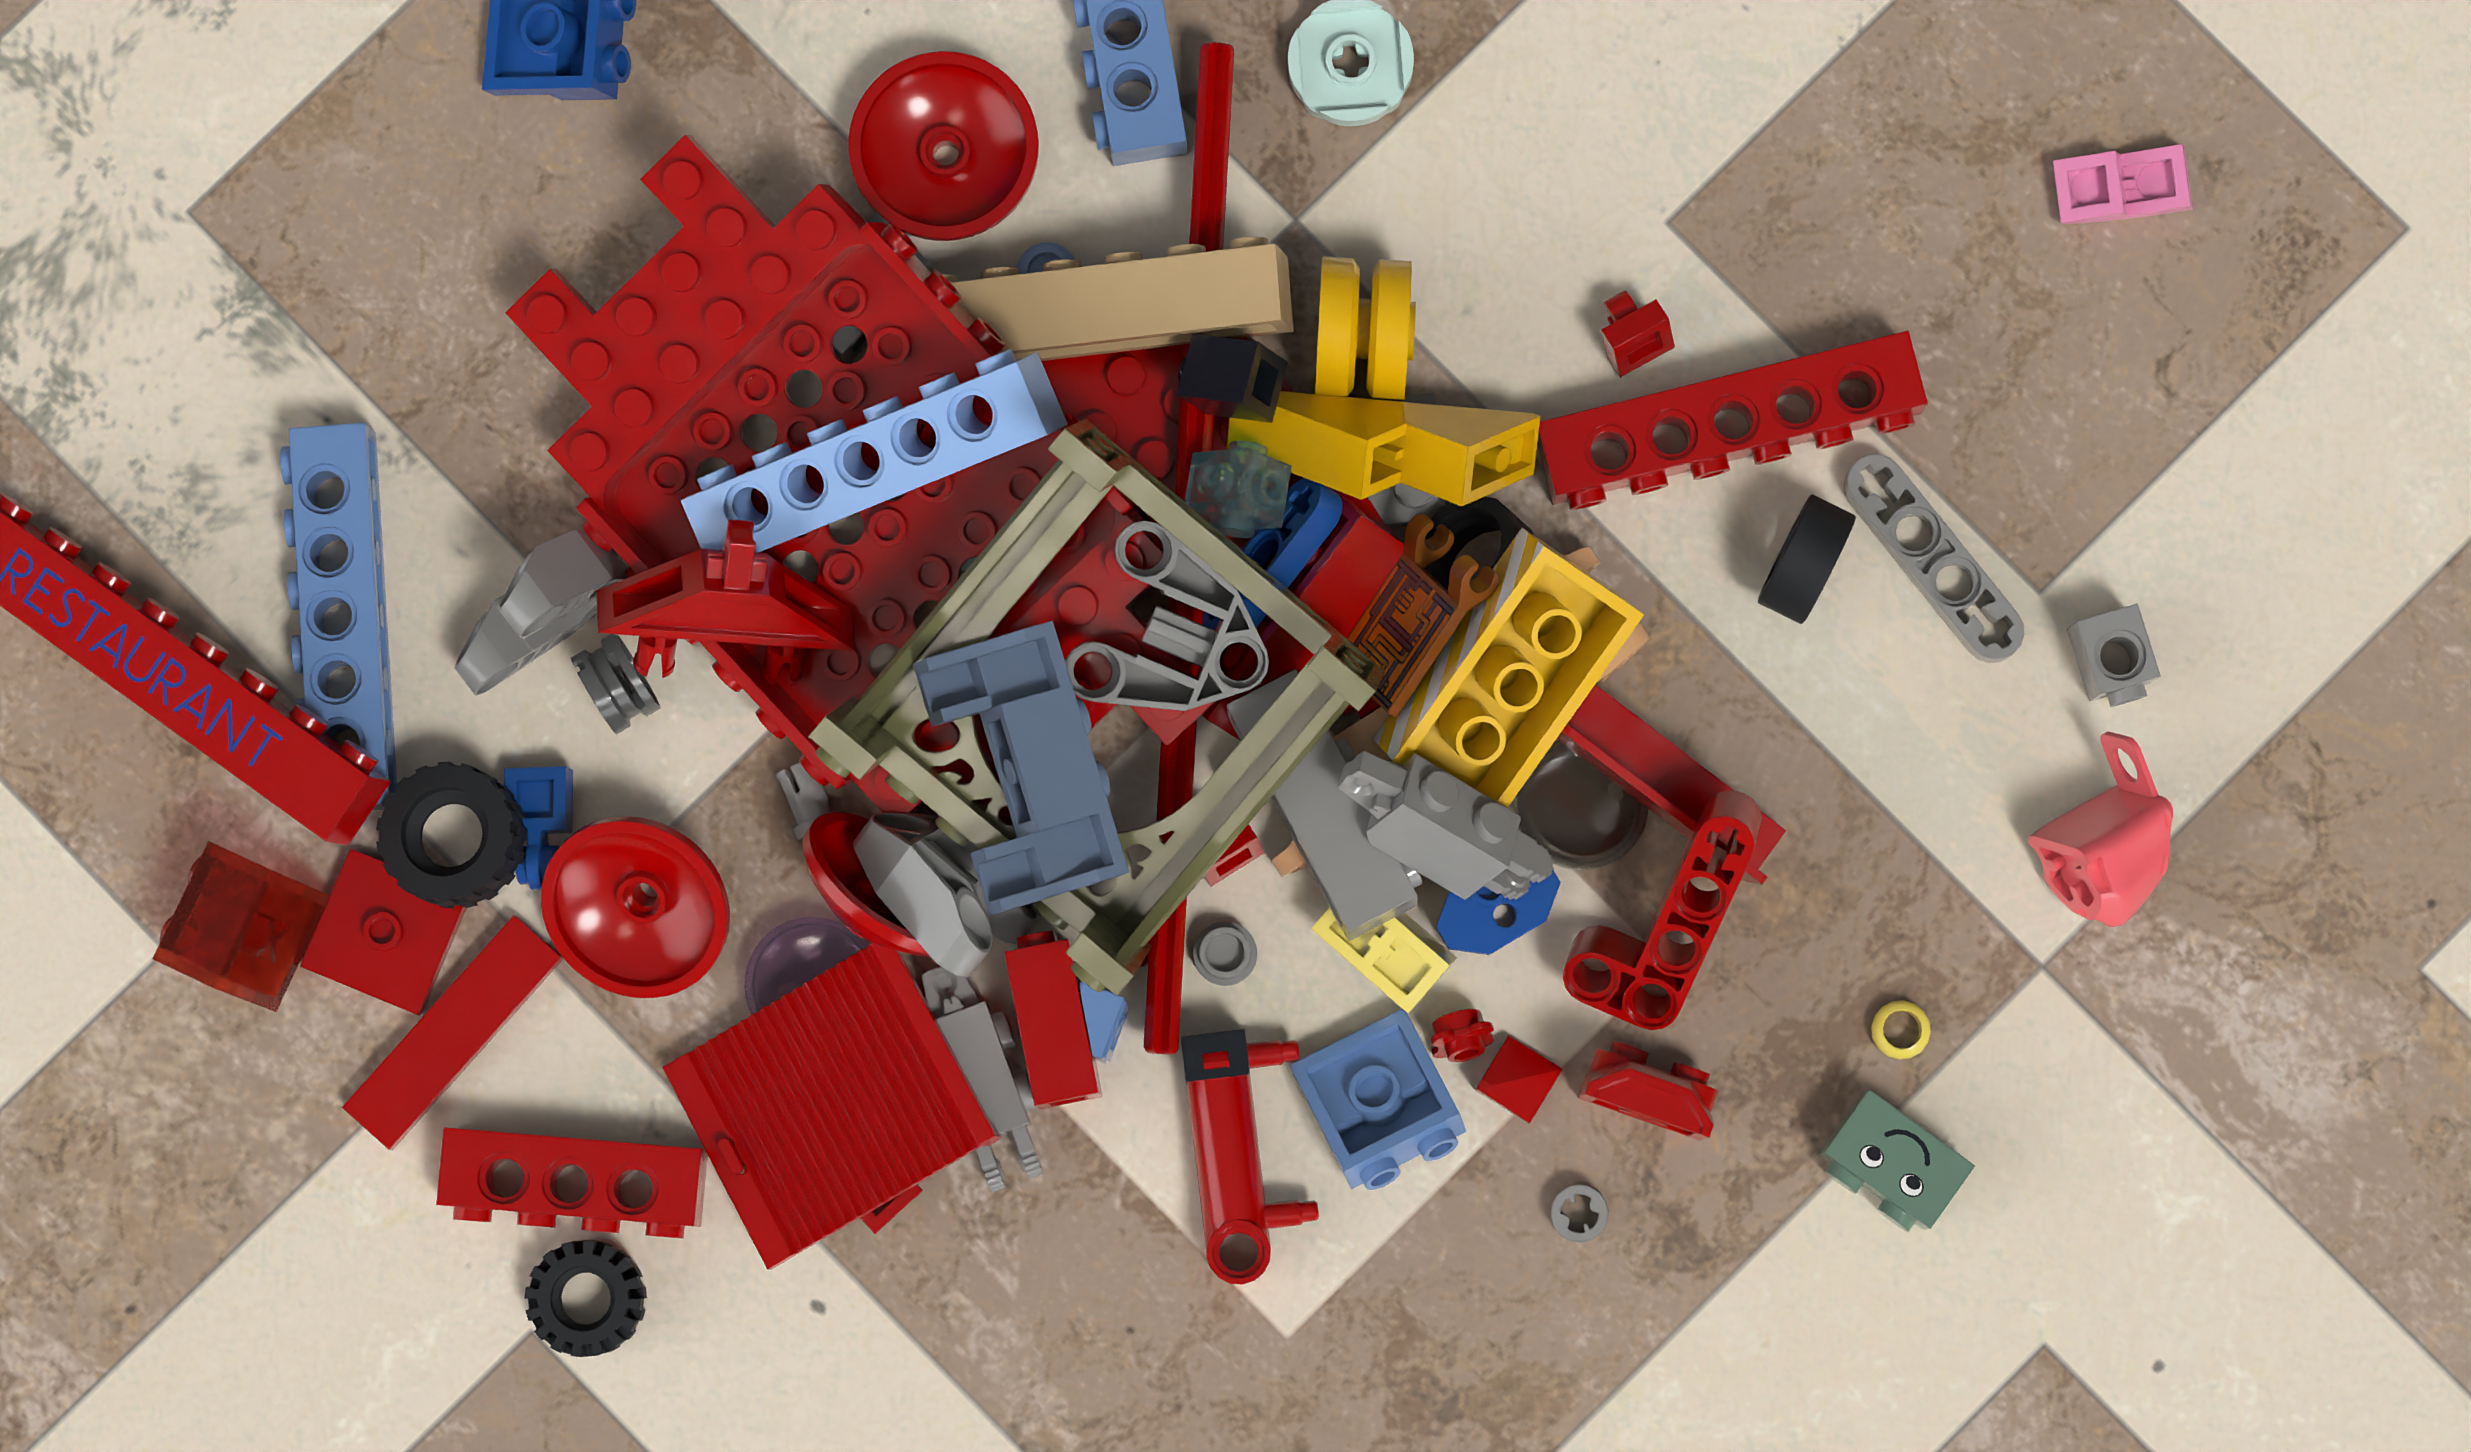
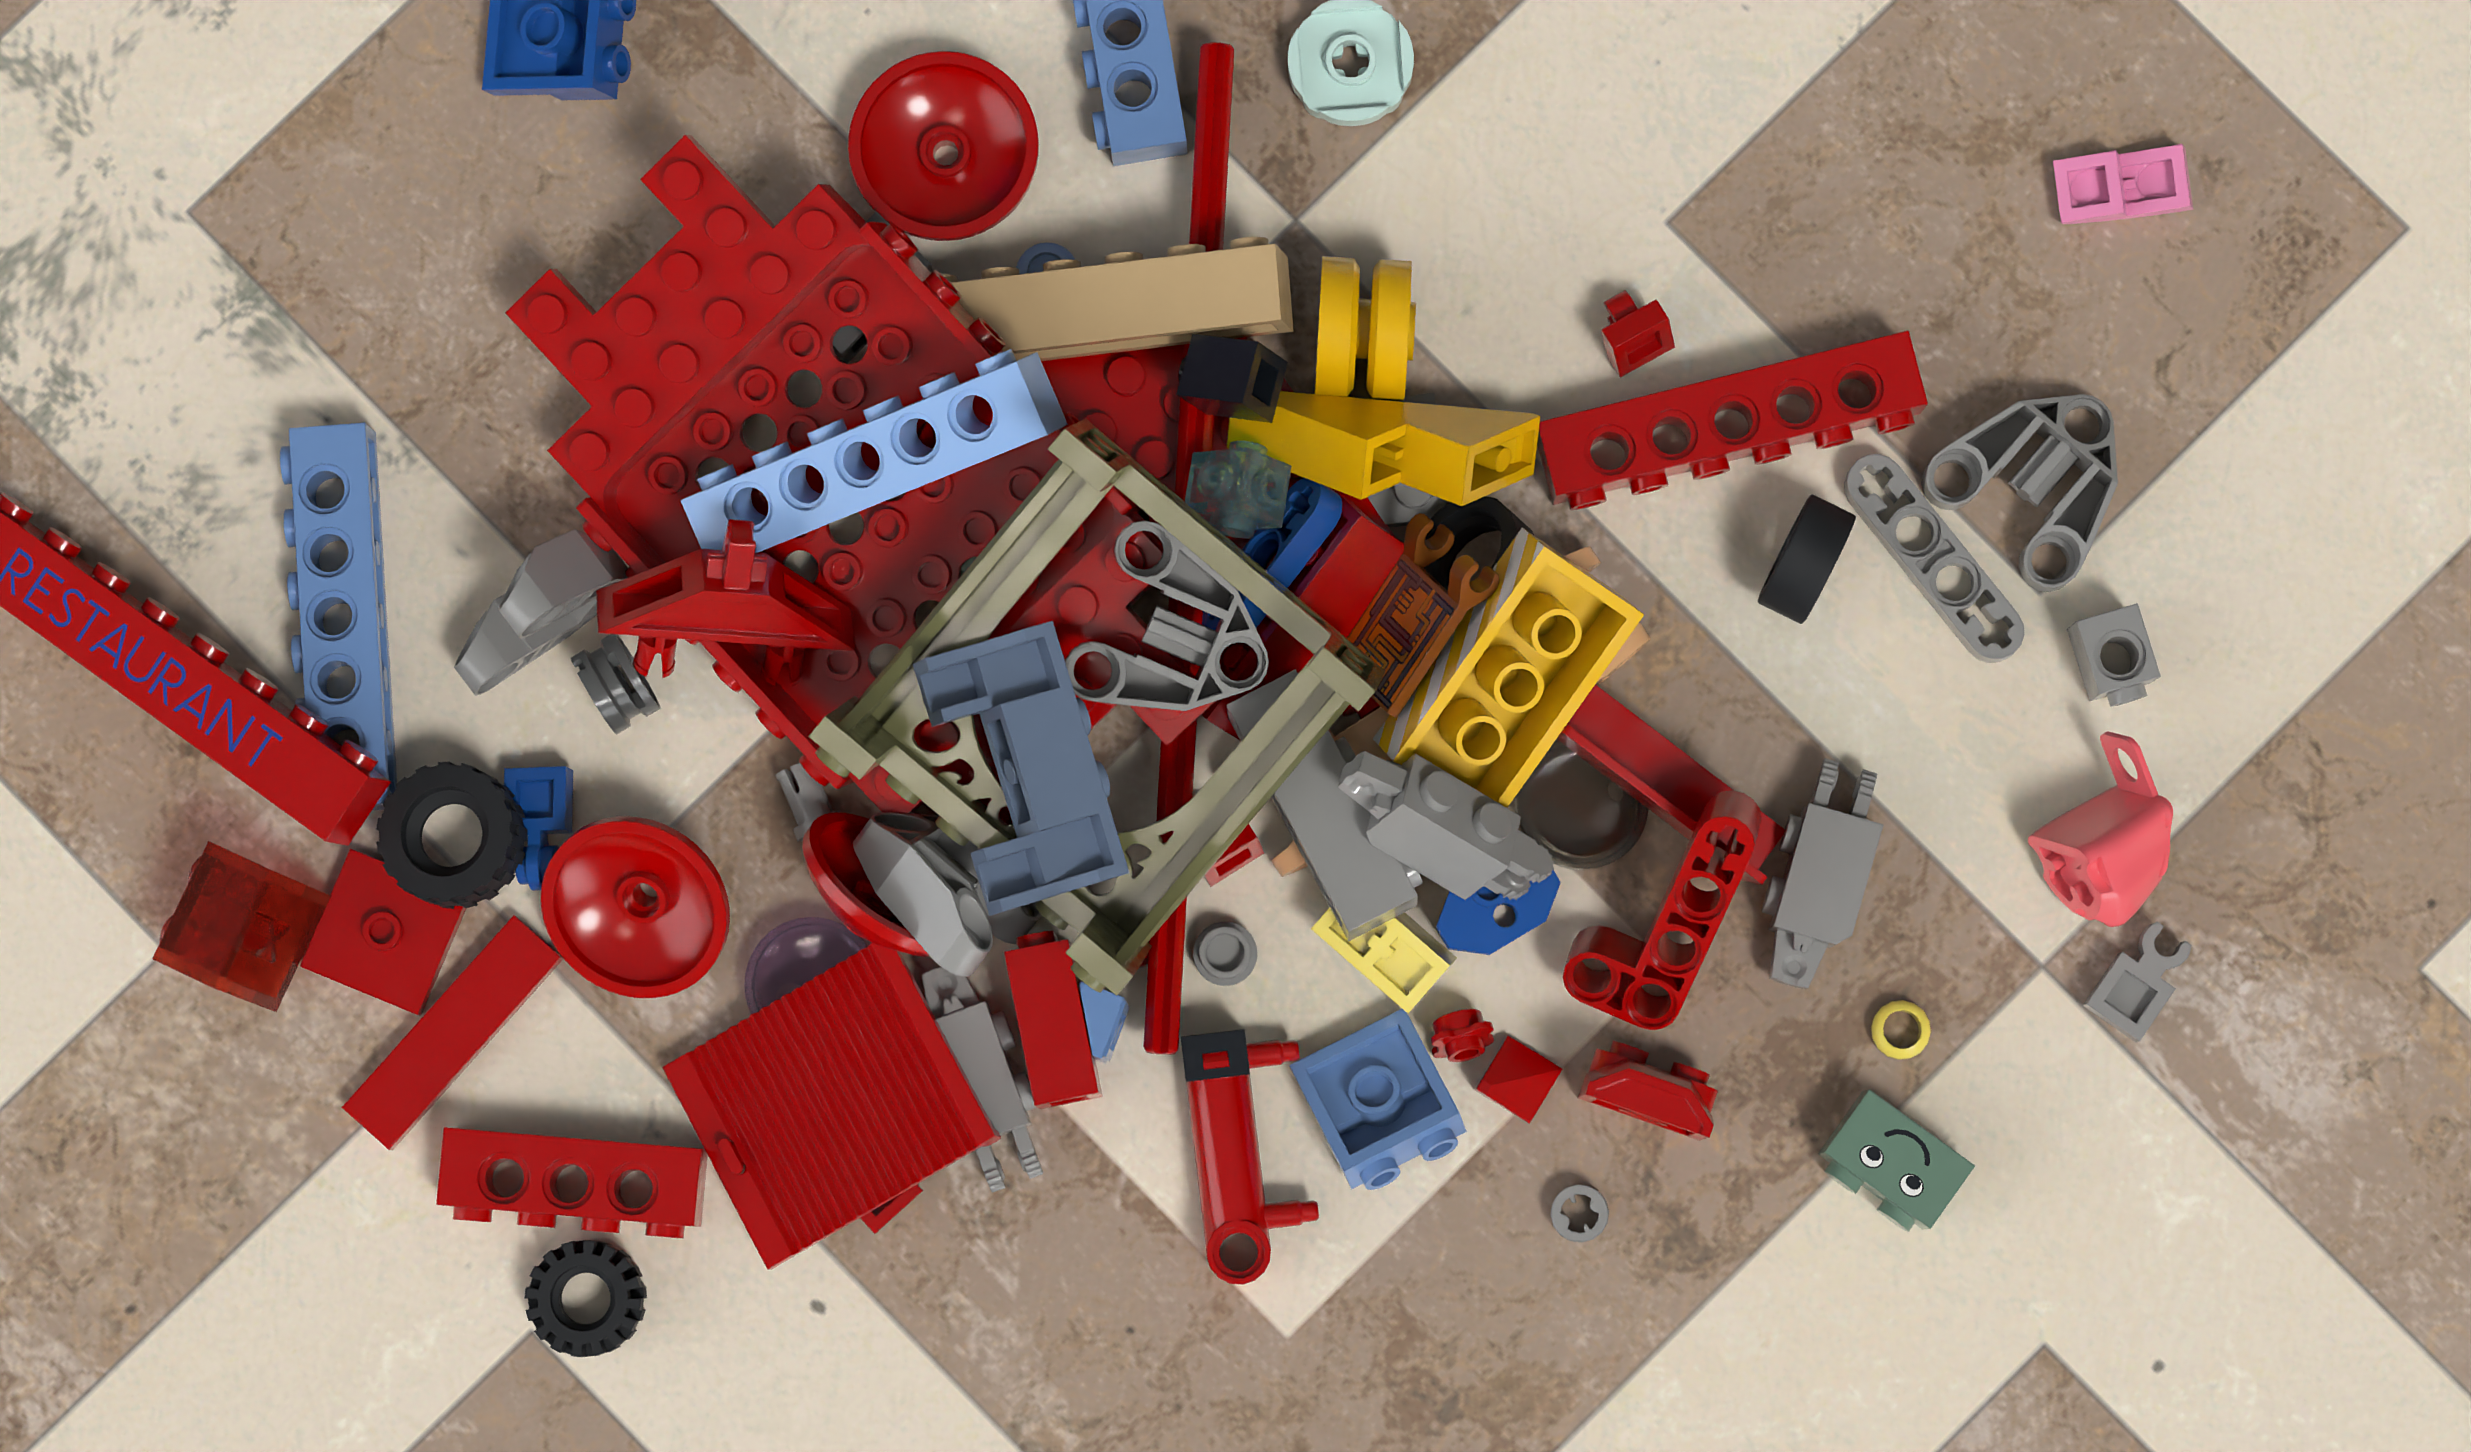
none -> light grey hinge [1762,758,1884,989]
none -> light grey connector [1921,394,2118,592]
none -> light grey plate [2083,922,2191,1042]

